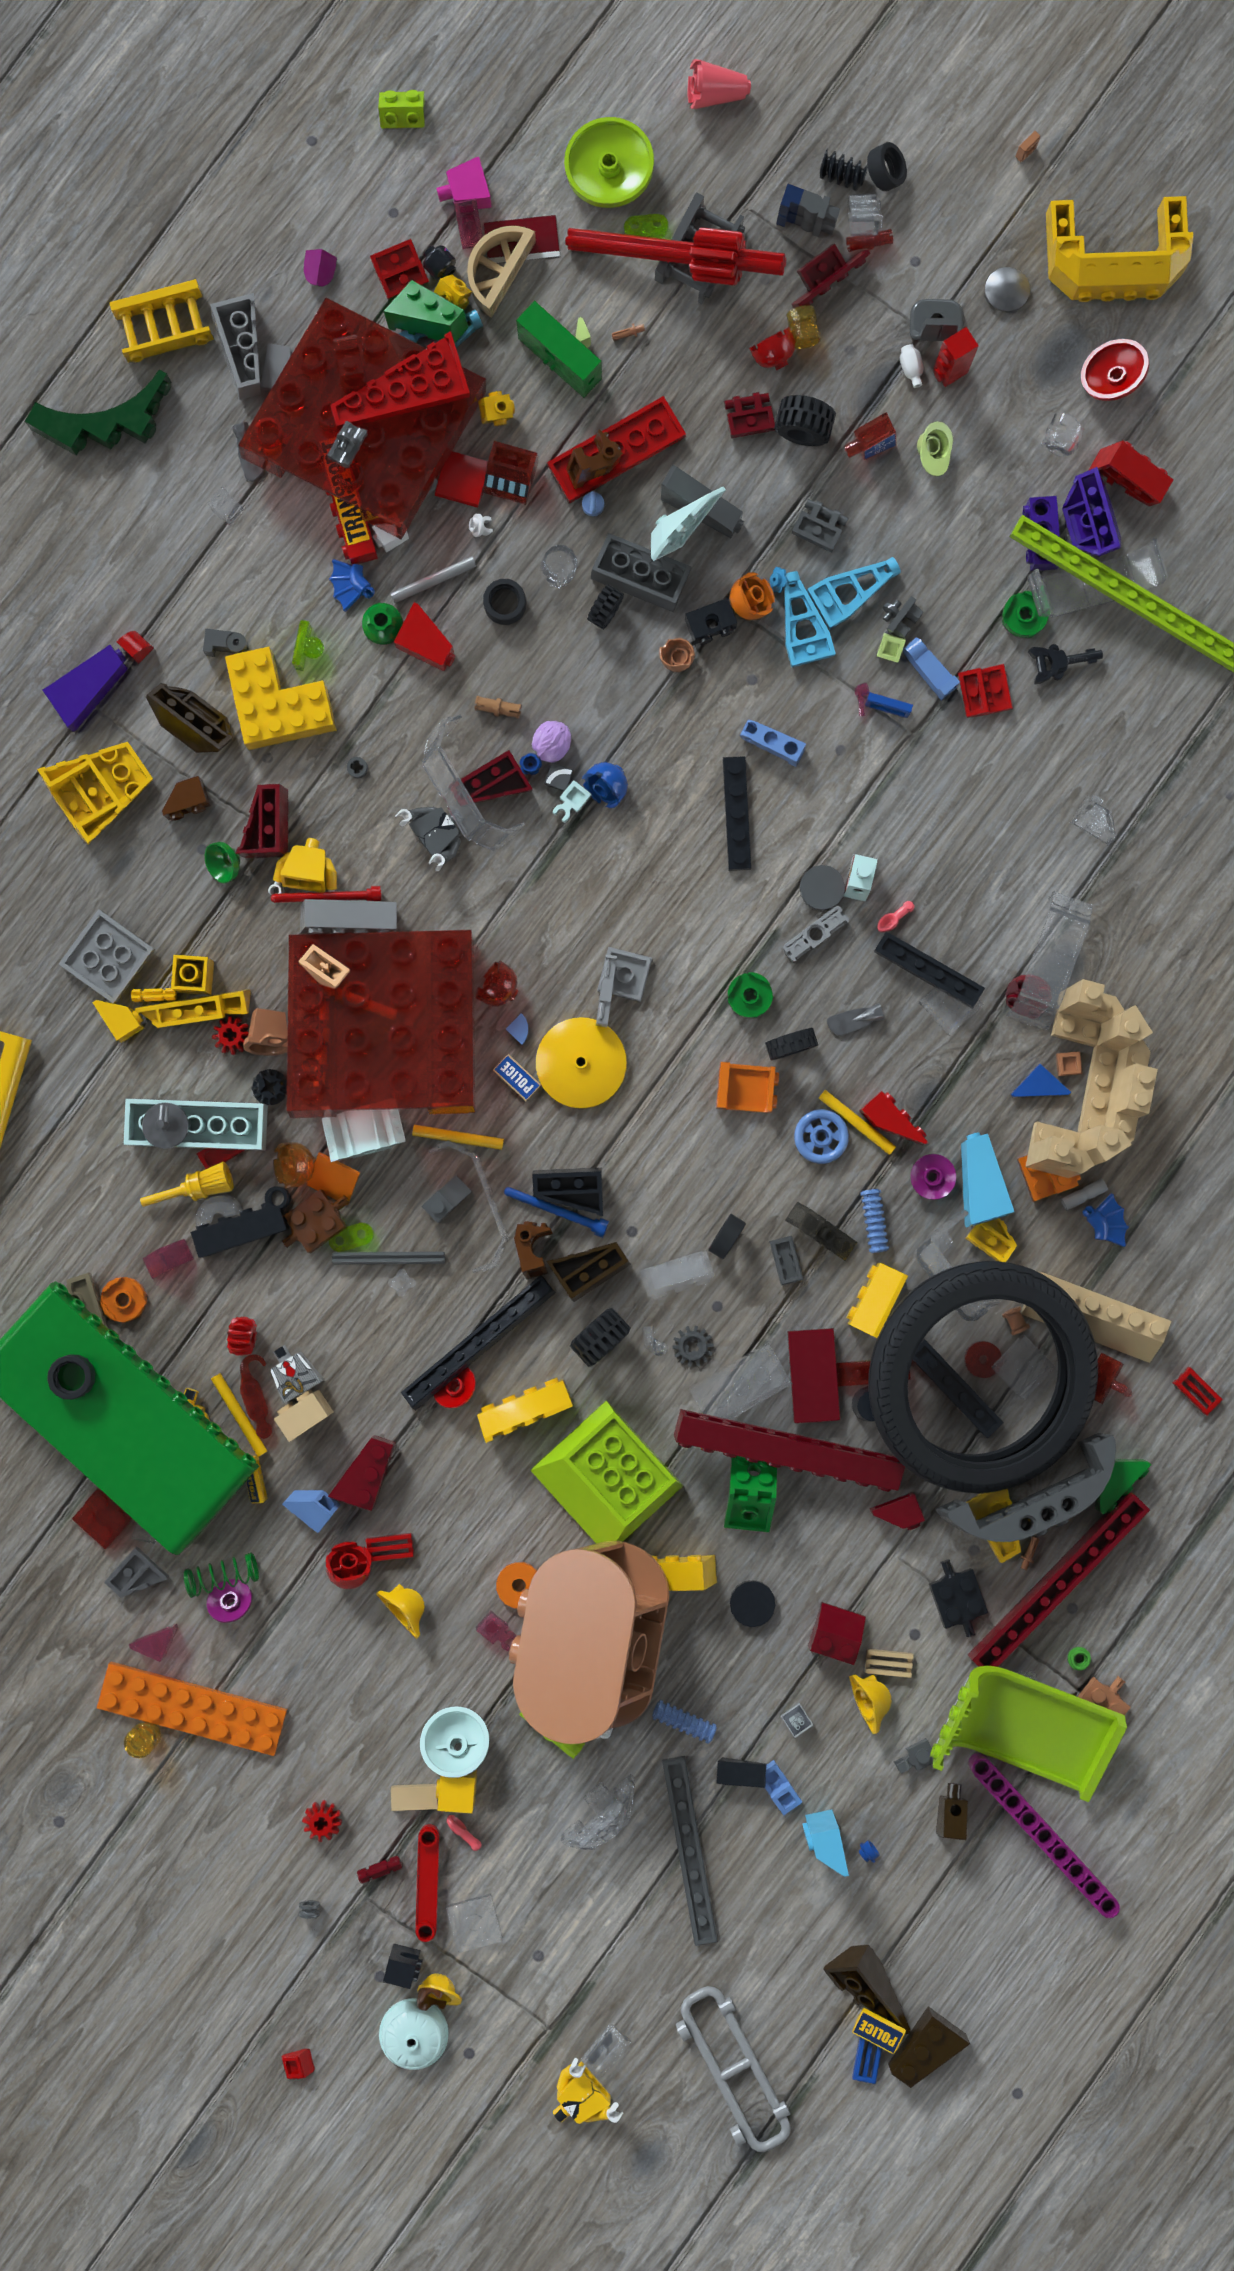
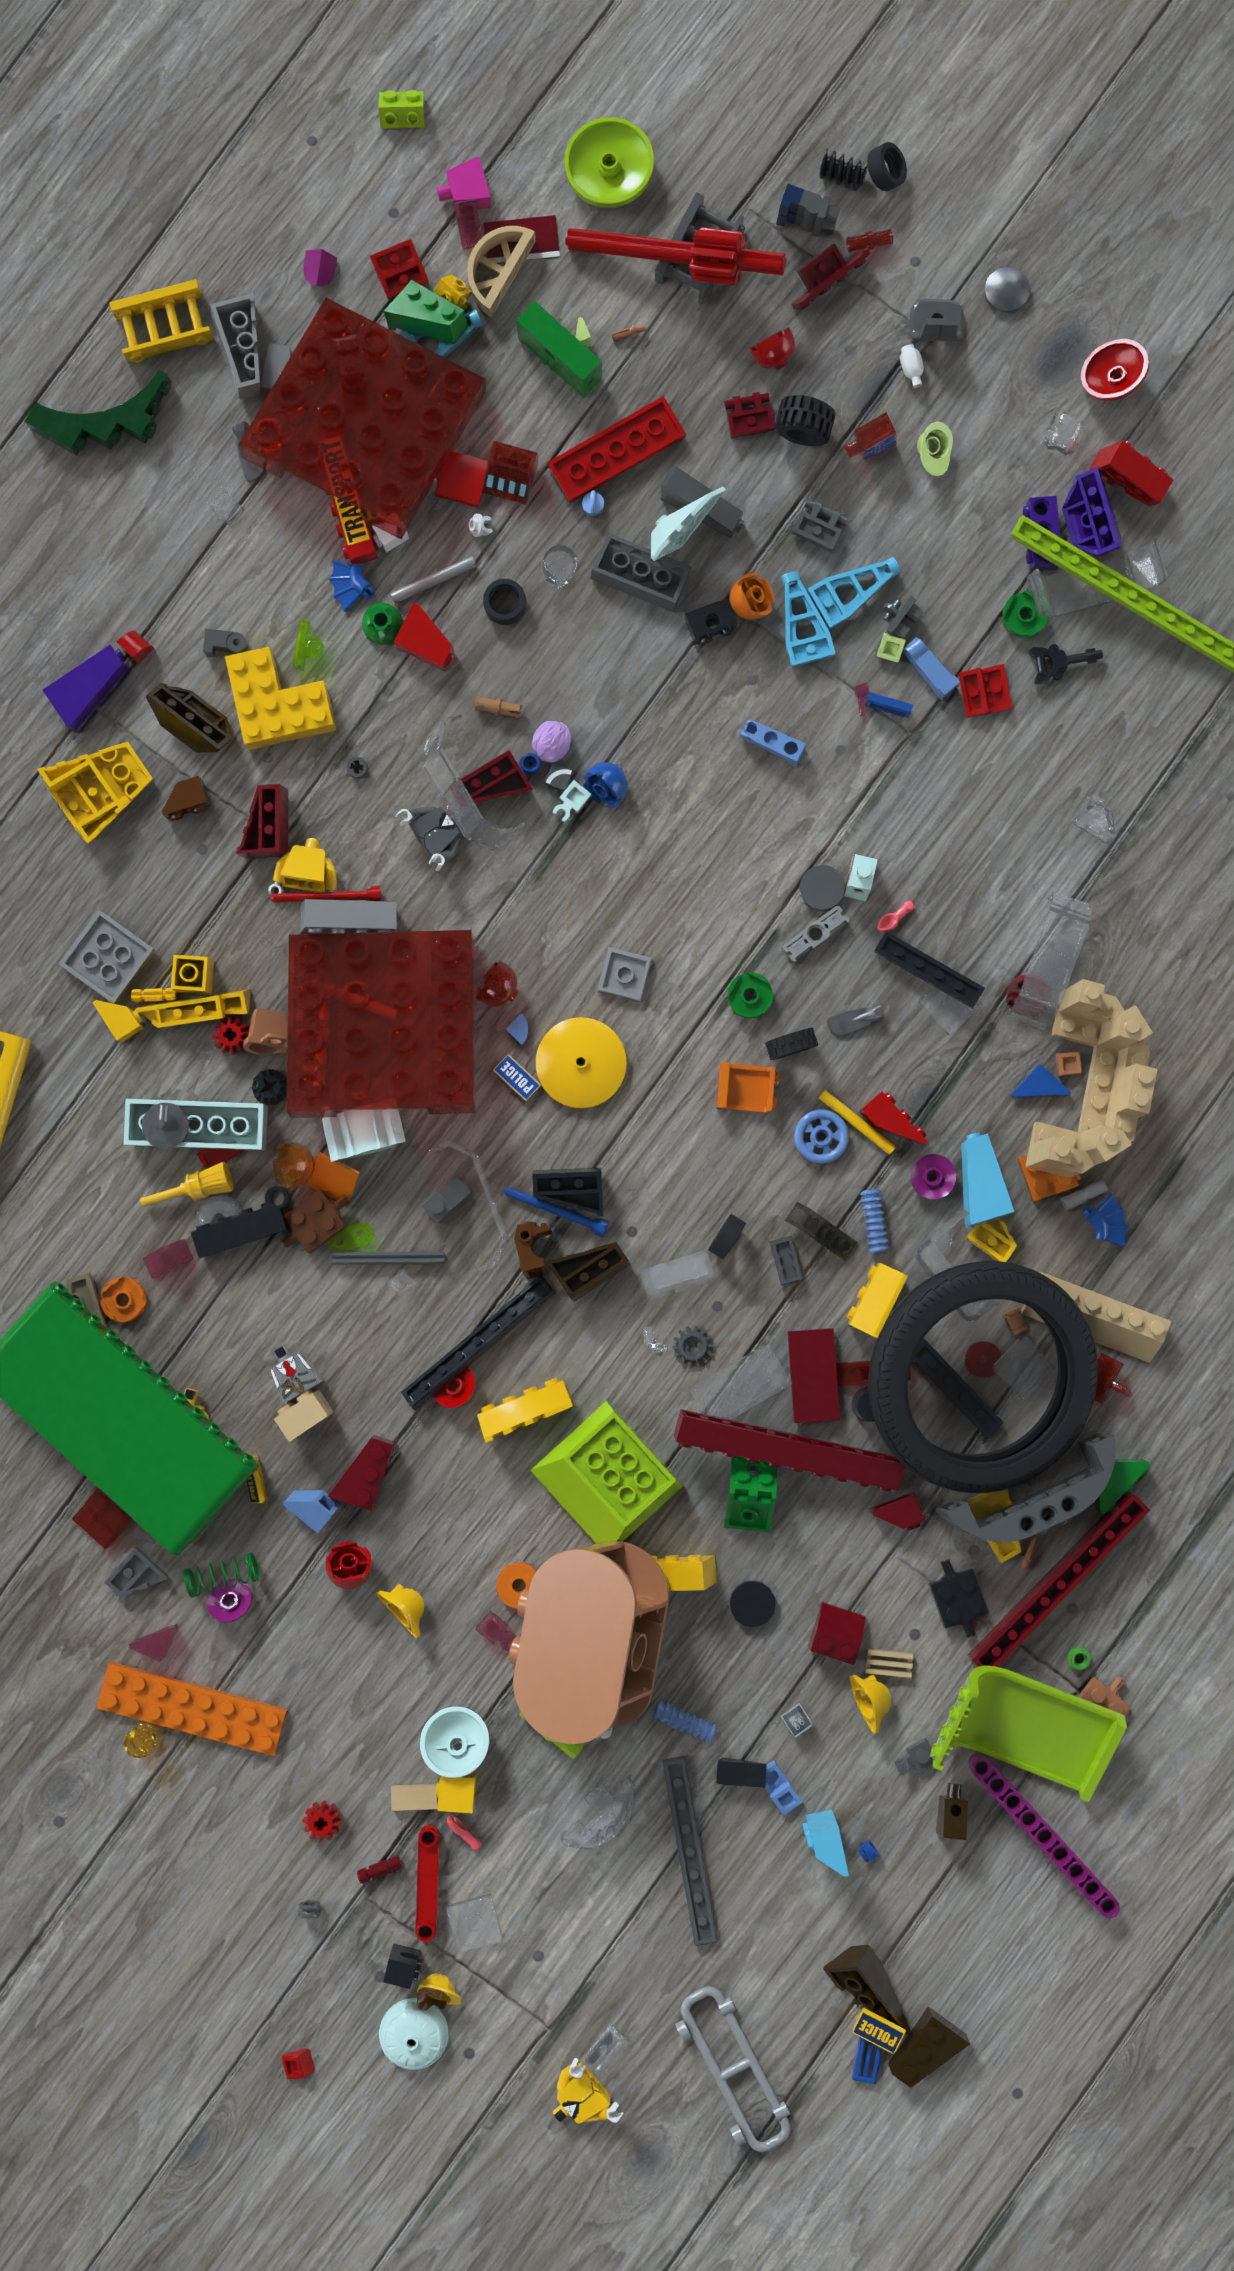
black tyre [47,1354,96,1400] -> none
green piece [205,842,240,883] -> none
yellow piece [211,1373,267,1457] -> none
red gear [227,1317,257,1356] -> none
clear red piece [240,1354,273,1439] -> none
light nougat slope [299,944,350,988] -> none
dark grey hips [327,421,367,468] -> none
red wing [330,331,470,430] -> none
red tile [365,1533,414,1562] -> none
yellow piece [412,1124,504,1150] -> none
black head [423,245,456,280] -> none
yellow brick [478,391,515,426] -> none
reddish brown tile [566,429,623,489] -> none
black tyre [570,1308,631,1367] -> none
black tyre [587,584,624,630] -> none
light grey piece [596,955,617,1027] -> none
clear neon green plate [624,214,668,239] -> none
nougat hair [659,638,695,672] -> none
coral cone [687,59,751,109] -> none
black plate [722,756,751,871] -> none
dark azure plant [770,567,788,593] -> none
clear yellow wheel [786,306,821,349] -> none
clear brick [847,194,883,236] -> none
red brick [933,327,979,387] -> none
nougat tile [1015,131,1040,162] -> none
yellow wedge [1046,196,1193,302] -> none
red tile [1172,1367,1223,1416] -> none

